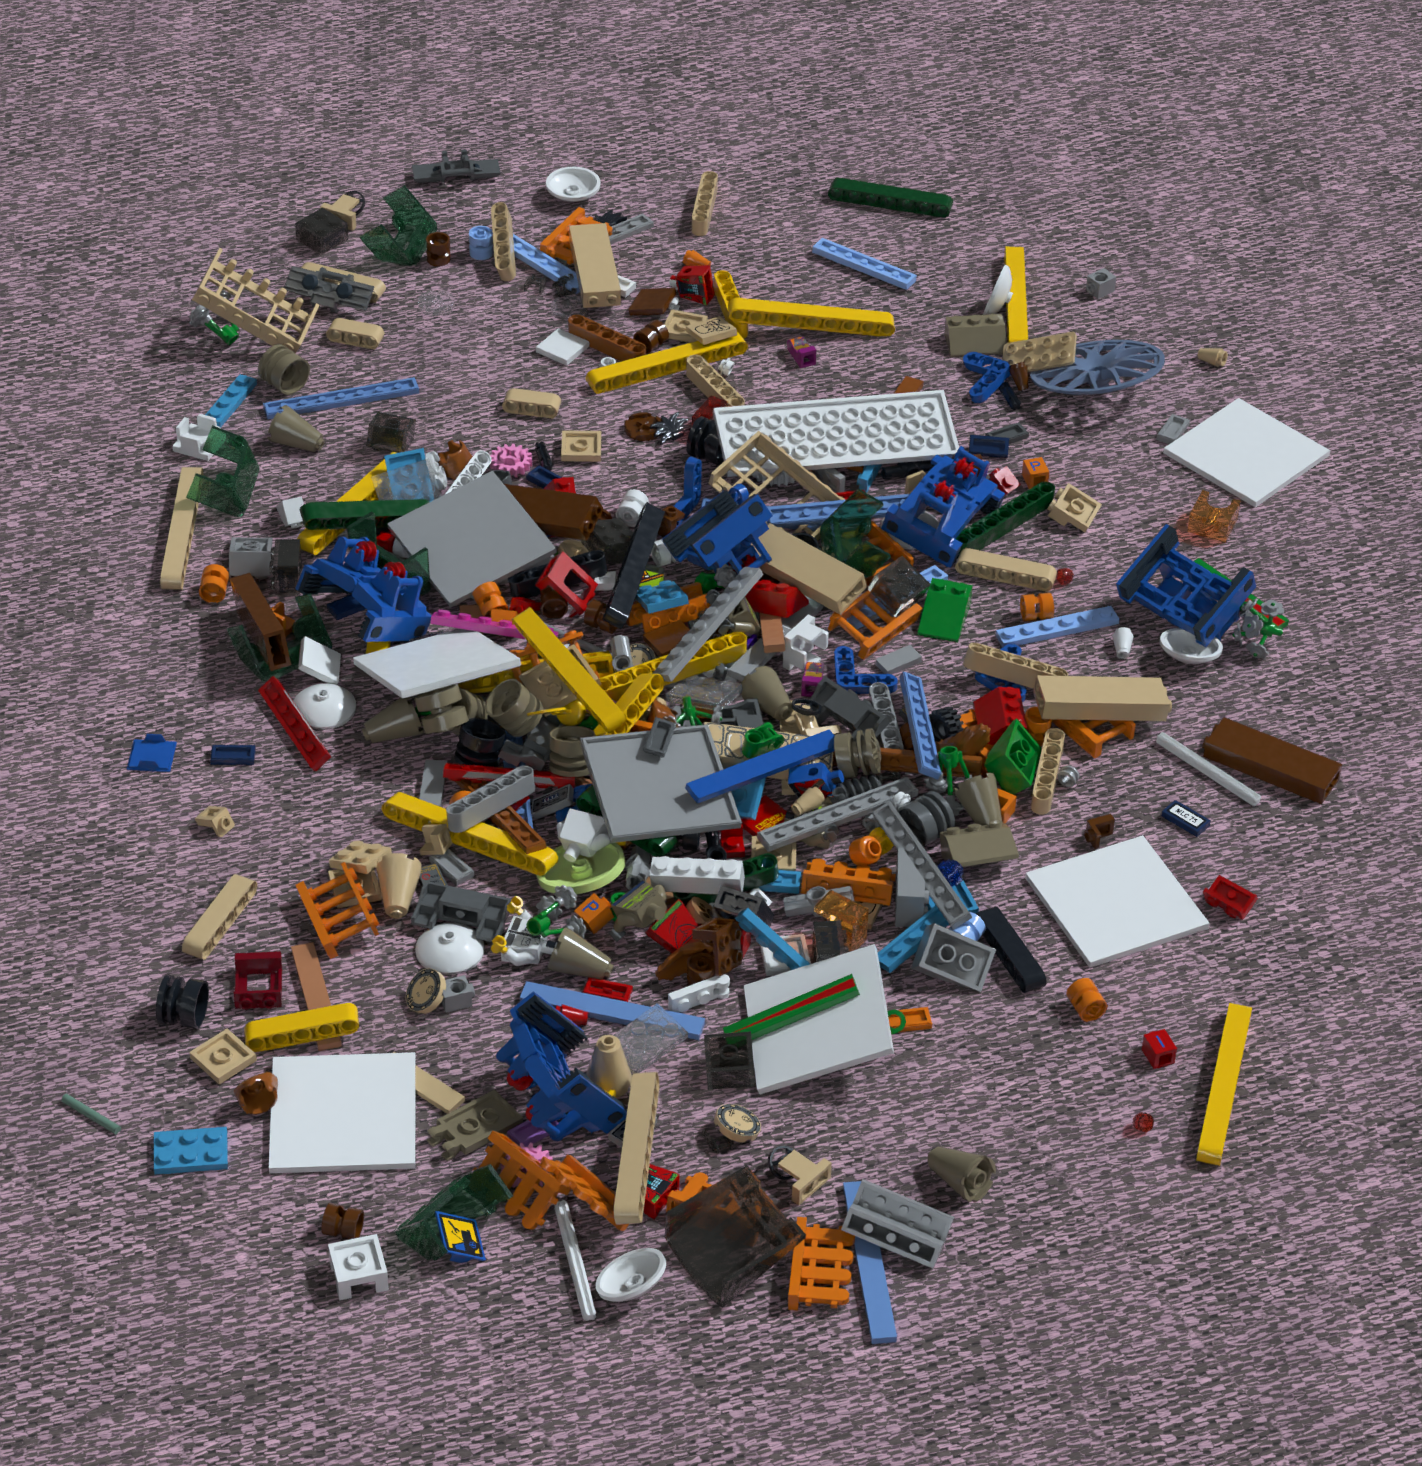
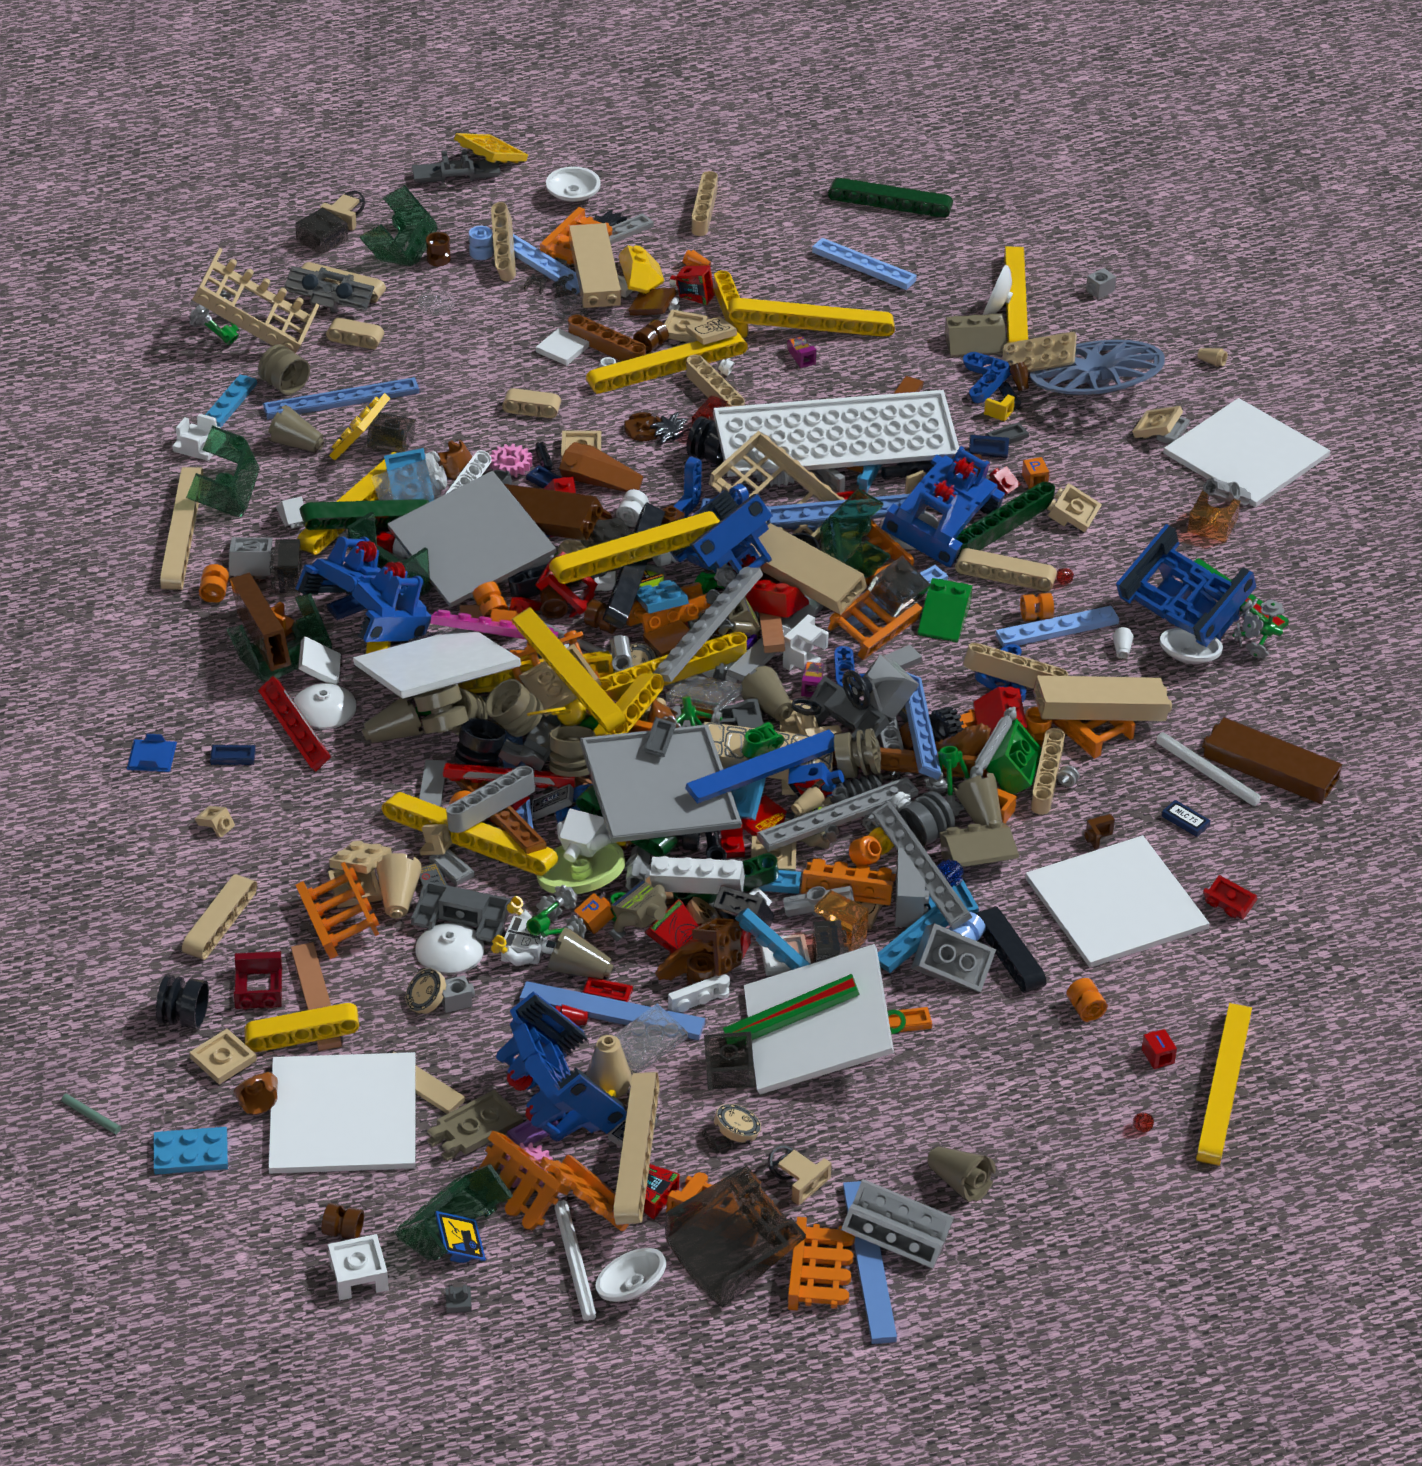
none -> yellow plate [329,393,390,460]
none -> dark grey tile [445,1285,472,1313]
none -> yellow plate [454,133,528,163]
none -> yellow beam [549,511,720,584]
none -> dark orange wedge [559,442,644,492]
none -> yellow wedge [618,245,664,294]
none -> light grey piece [842,655,919,718]
none -> light grey wheel [970,707,1017,778]
none -> yellow panel [984,395,1015,422]
none -> tan plate [1132,406,1183,438]
none -> light grey piece [1203,478,1251,507]

